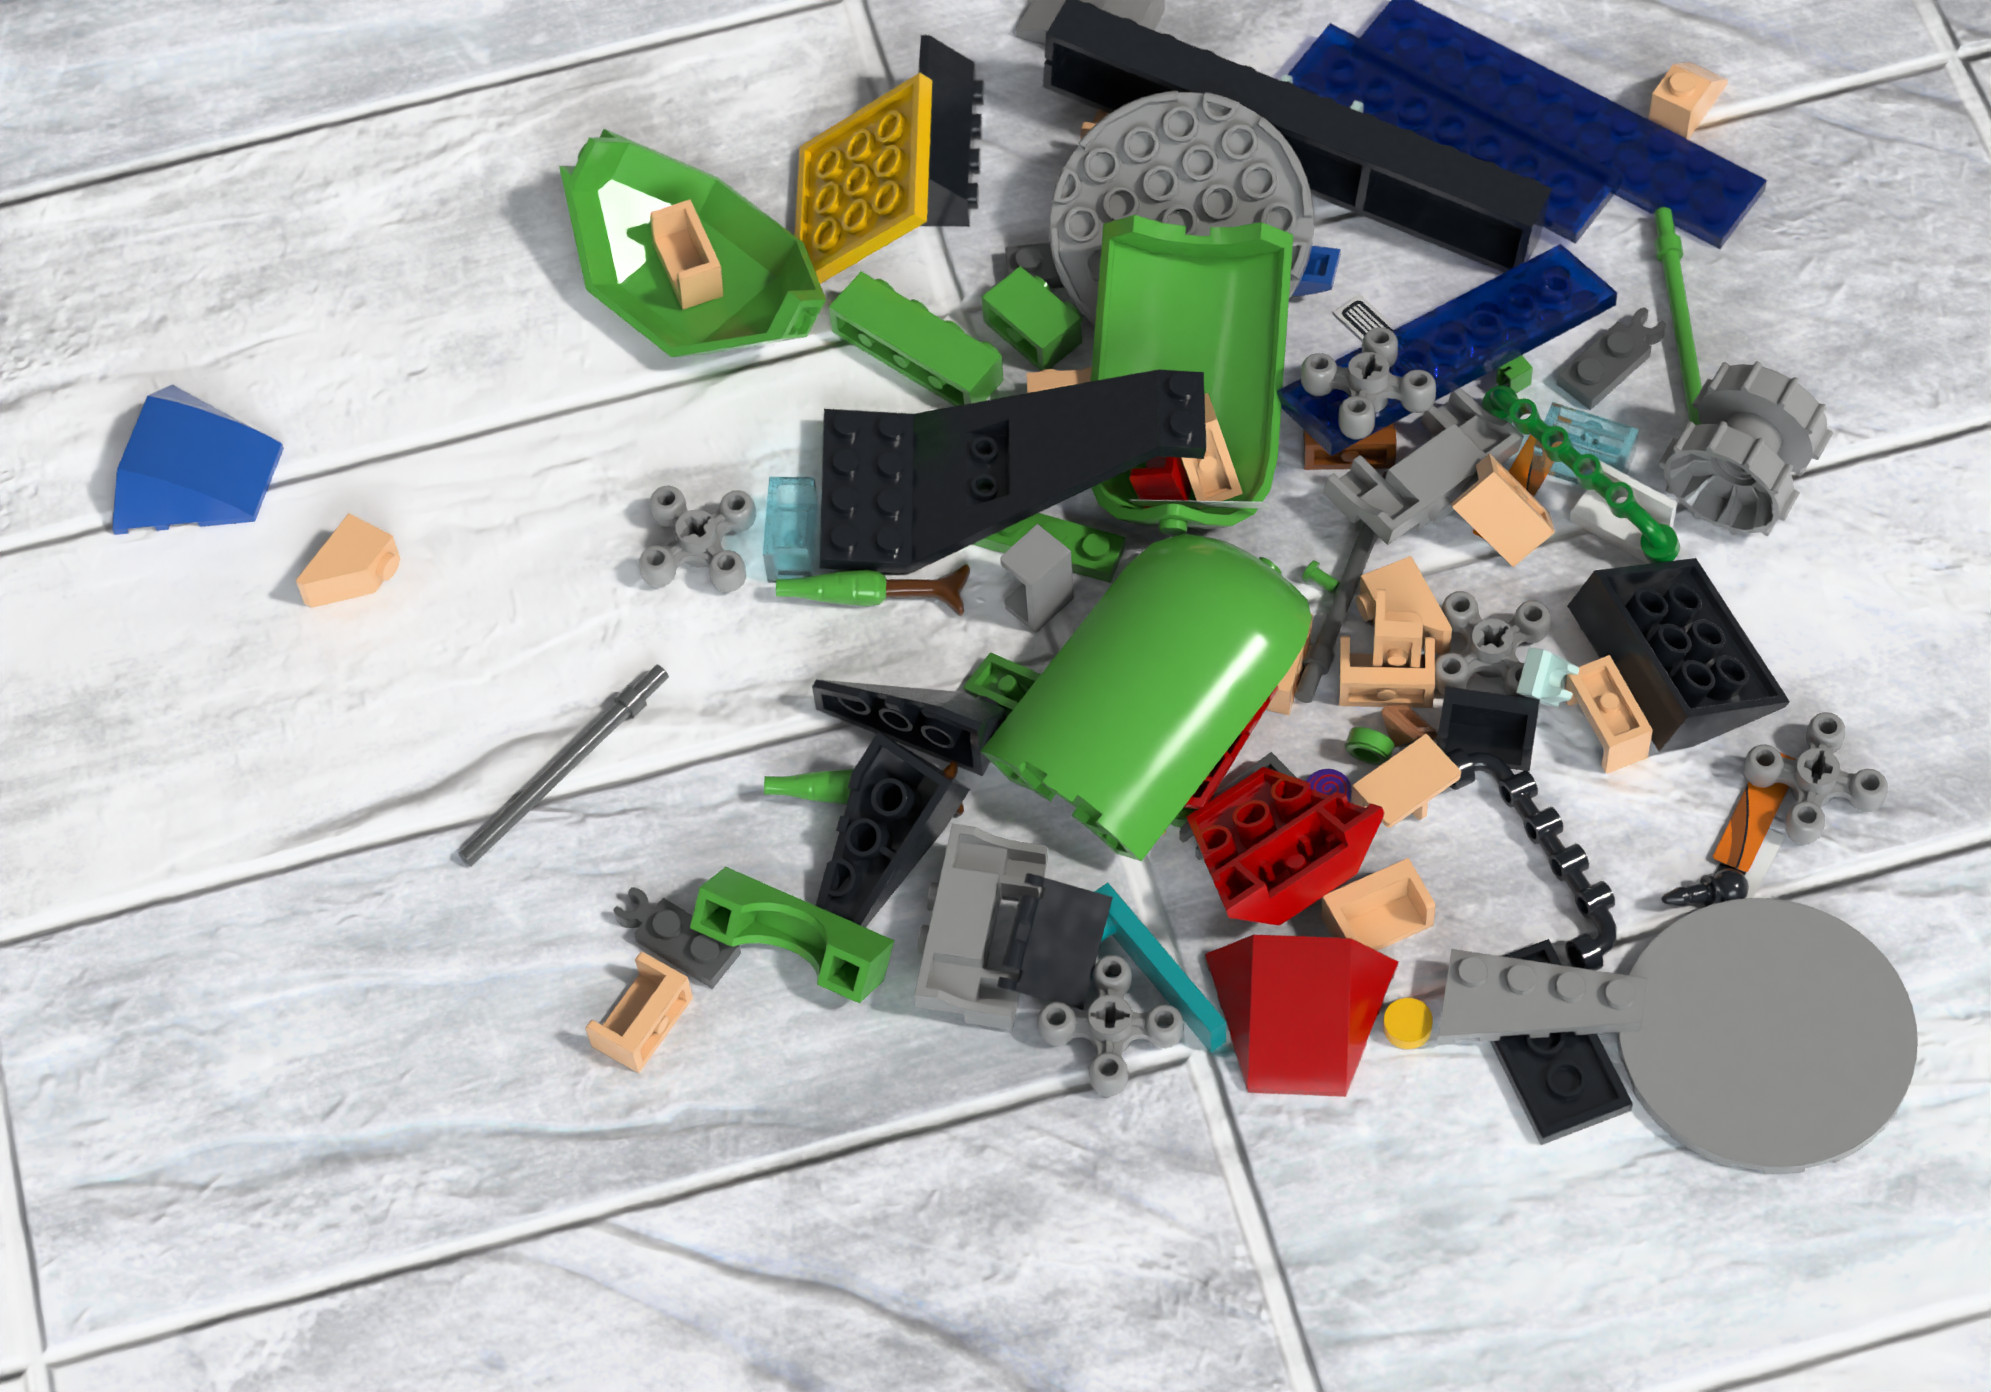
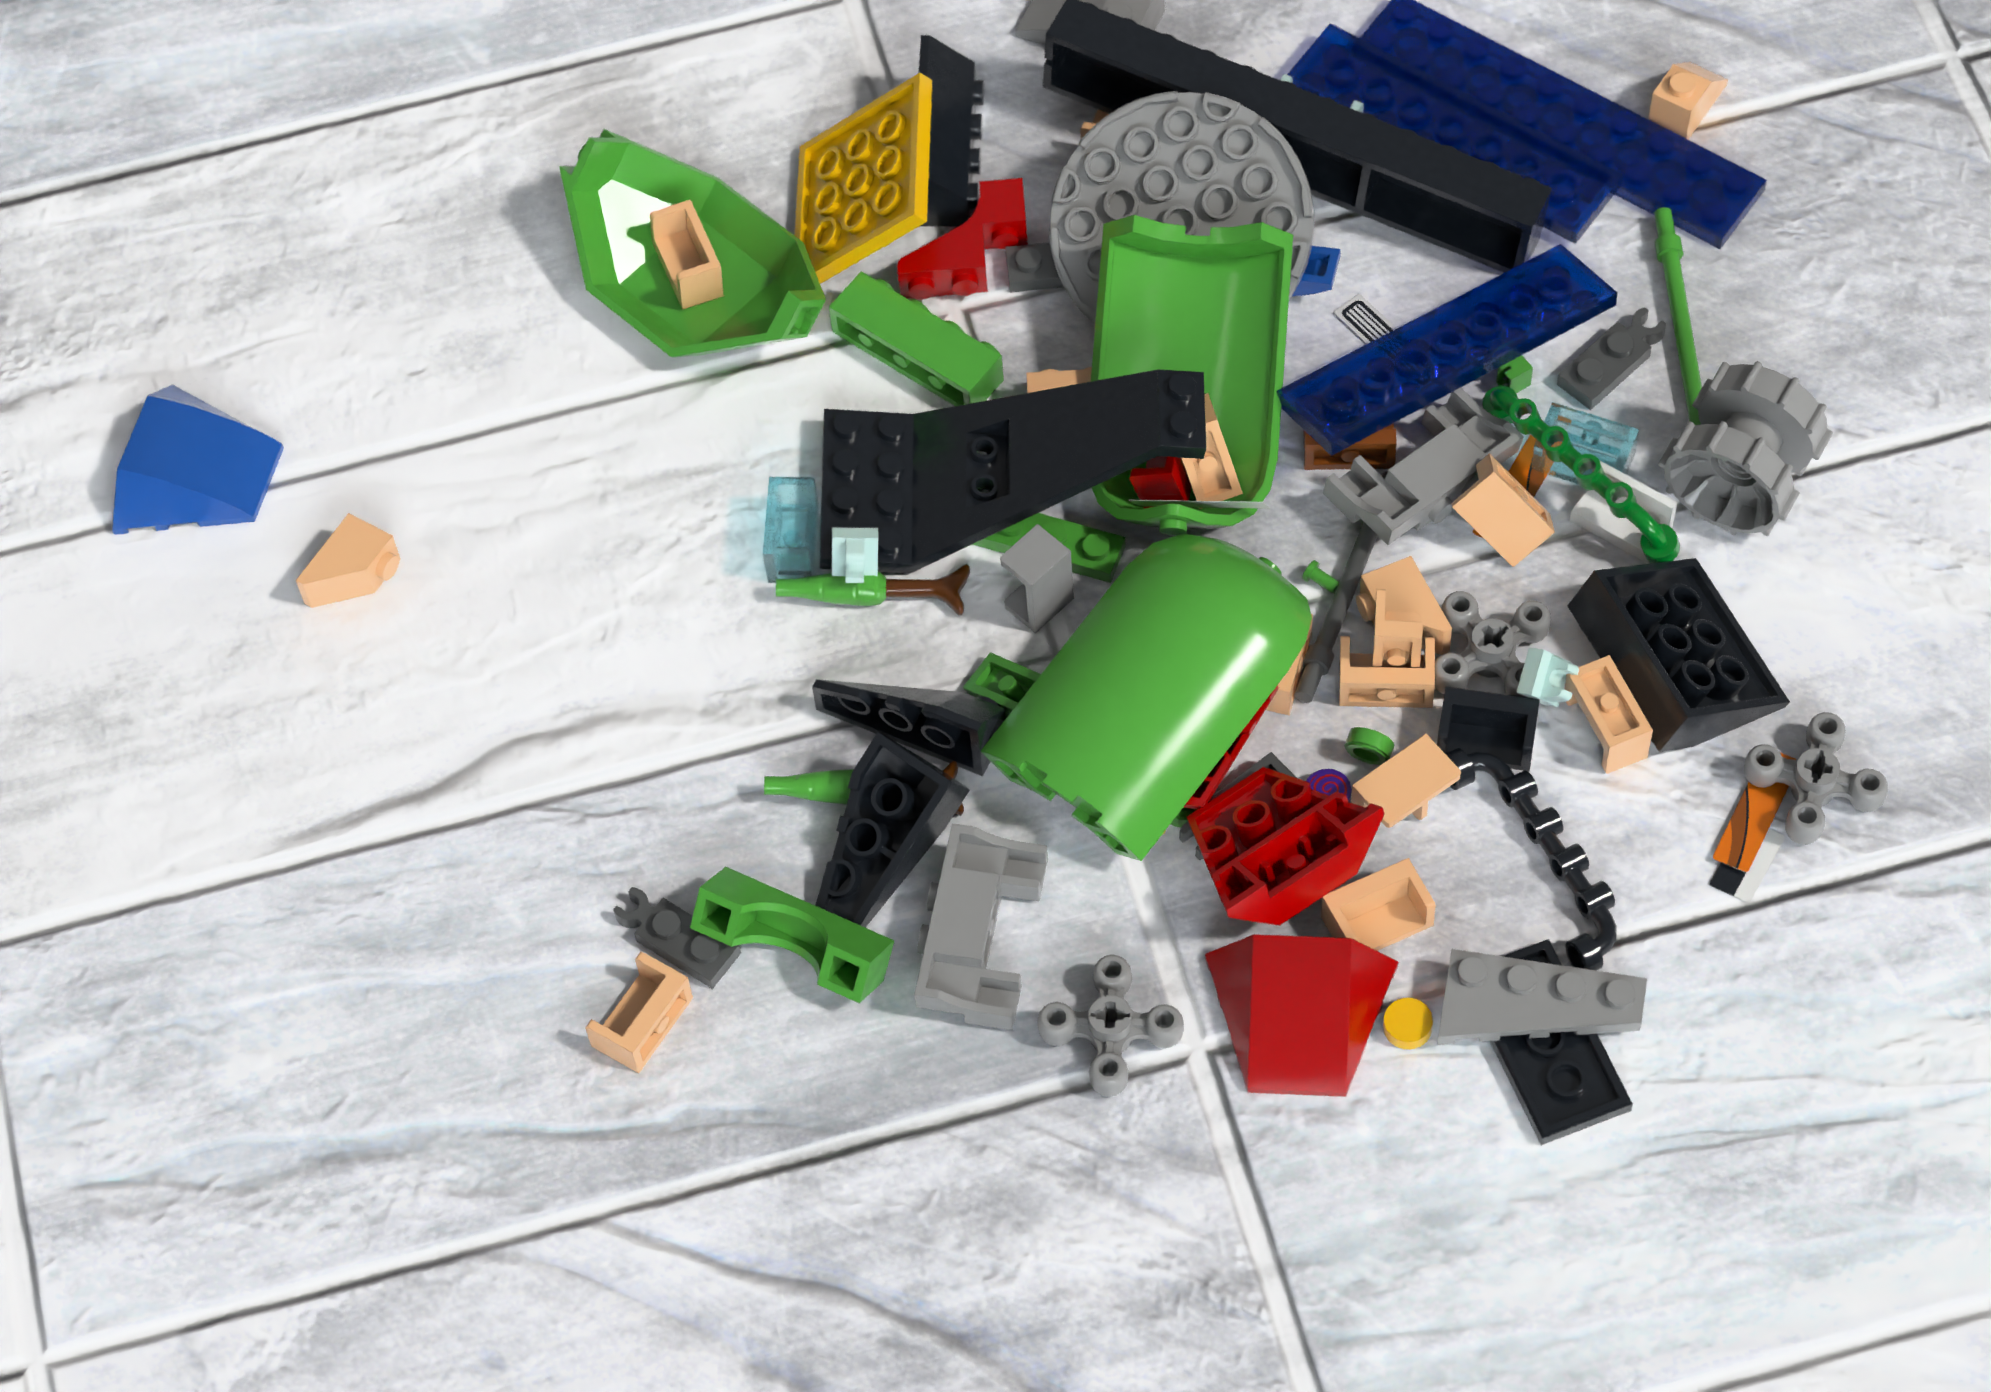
dark grey bar [458,664,669,867] -> none
light grey gear [639,486,756,592] -> none
bright green brick [982,266,1082,371] -> none
black piece [997,873,1113,1010] -> none
teal piece [1094,882,1226,1053] -> none
light grey gear [1301,327,1436,439] -> none
nougat slope [1381,705,1438,747] -> none
light grey tile [1618,898,1918,1174] -> none
black bar [1661,868,1749,906] -> none
none -> light aqua tile [832,527,878,583]
none -> red arch [897,178,1028,300]

